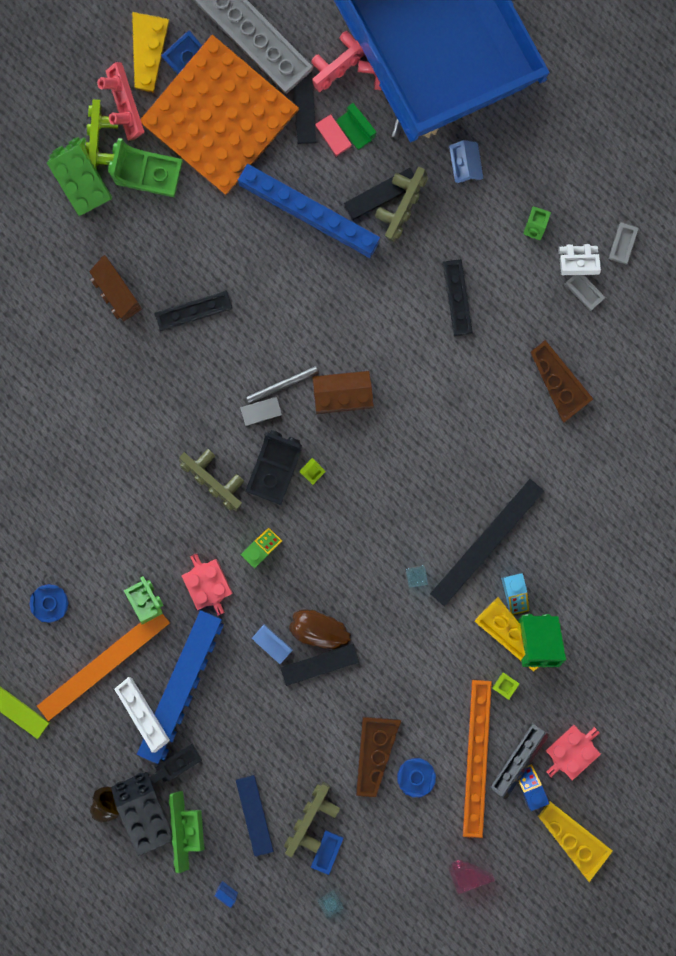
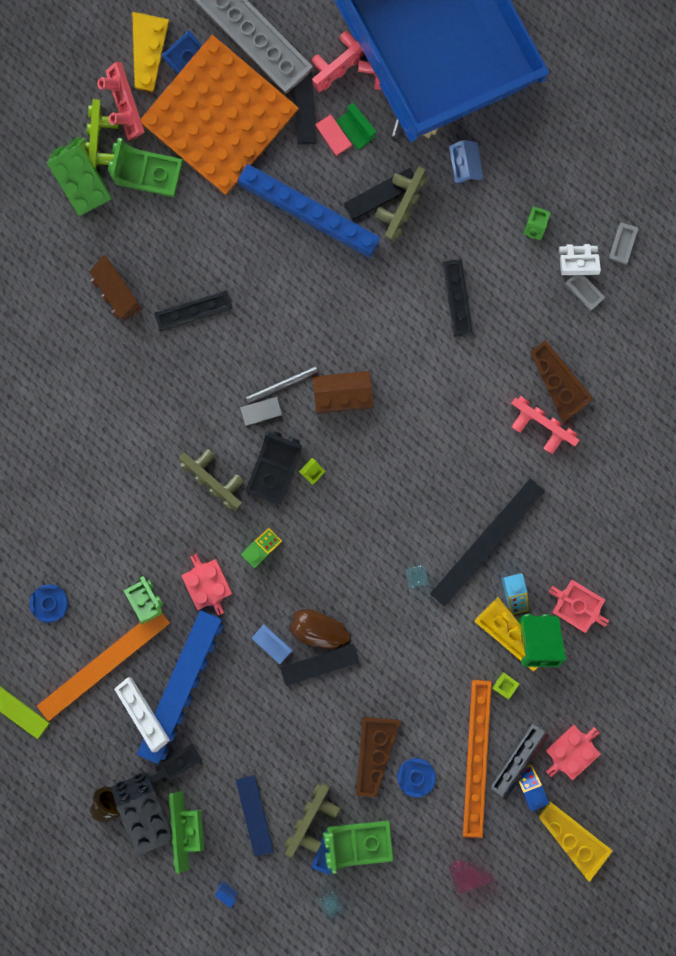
none -> bright green bracket [324,820,393,874]
none -> coral plate [511,396,579,454]
none -> coral plate [548,580,609,633]

